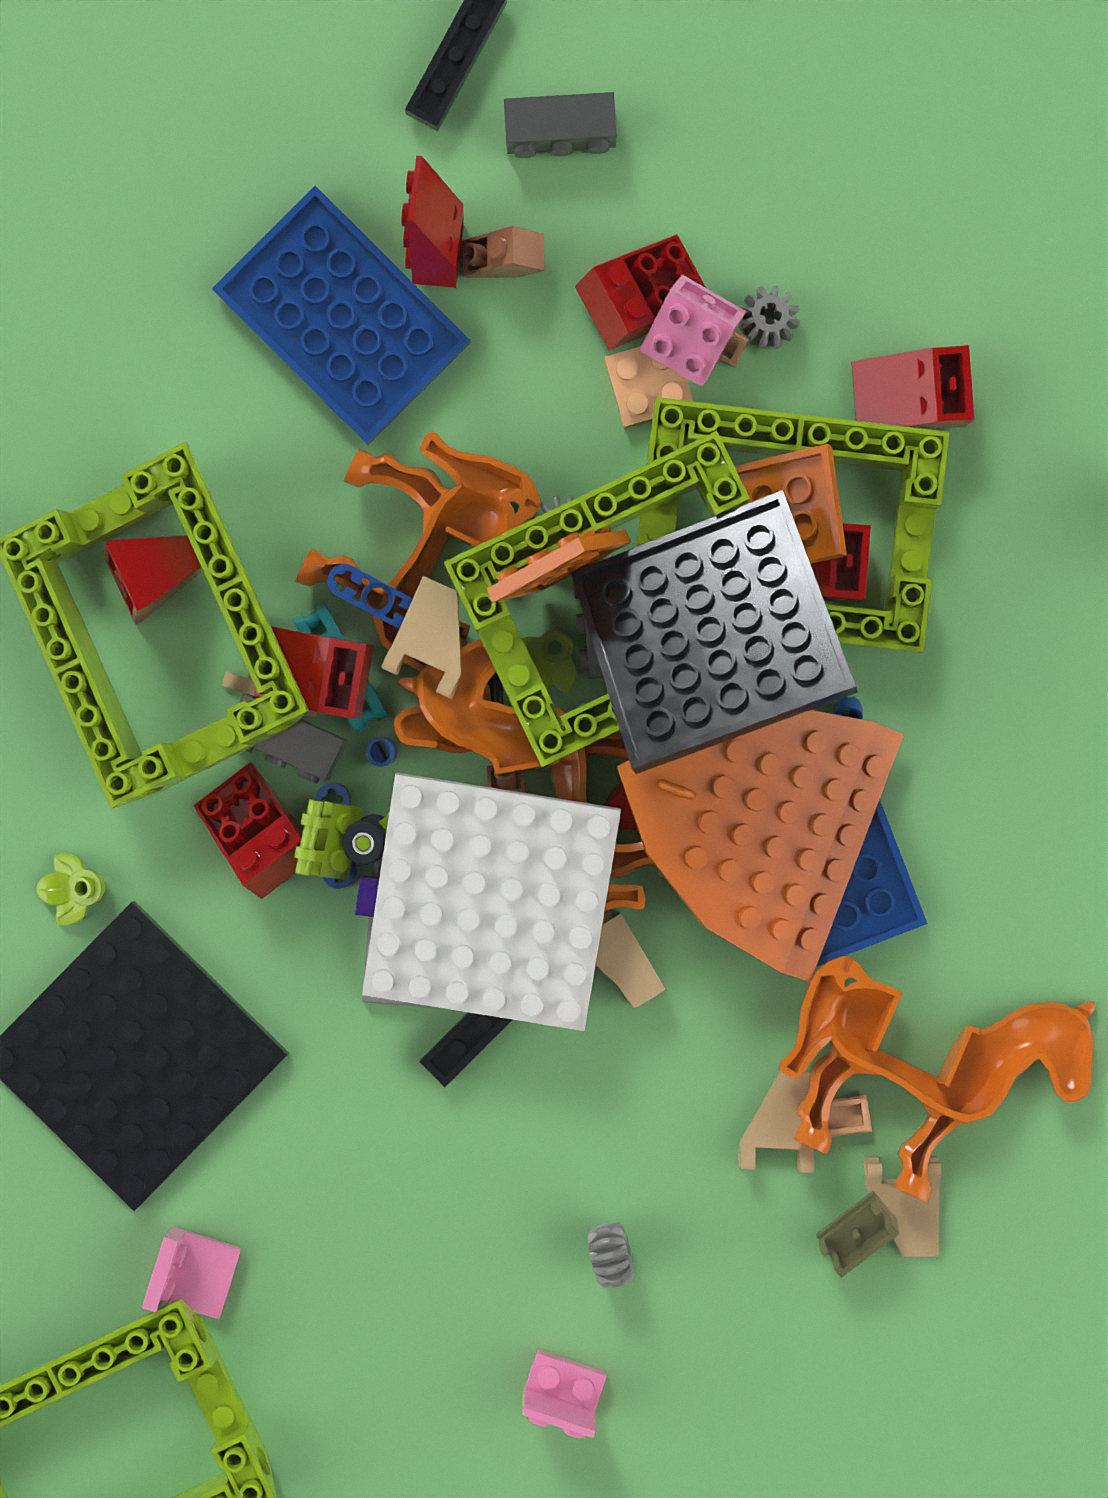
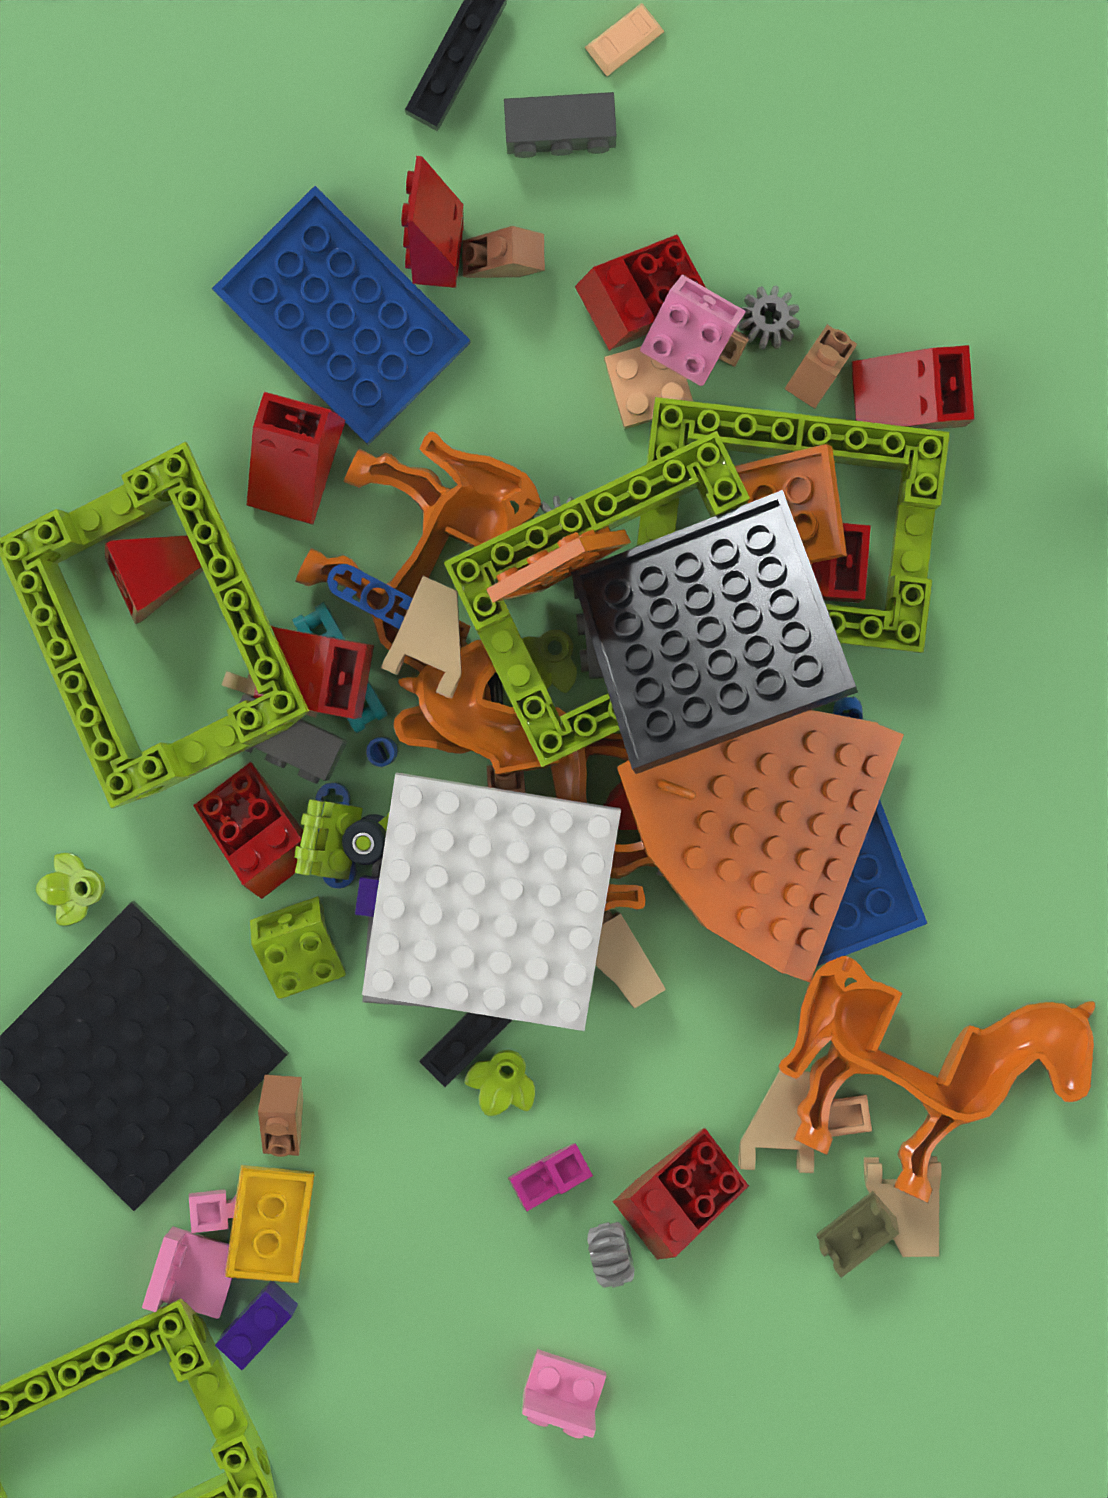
none -> bright pink plate [189,1189,236,1233]
none -> dark purple brick [215,1281,298,1371]
none -> yellow tile [225,1165,315,1283]
none -> red slope [246,392,346,525]
none -> lime bracket [250,896,346,999]
none -> nougat slope [258,1075,303,1157]
none -> lime plate [464,1050,535,1116]
none -> dark pink slope [508,1143,593,1211]
none -> light nougat tile [585,3,664,76]
none -> red slope [612,1128,749,1260]
none -> nougat slope [784,324,857,409]

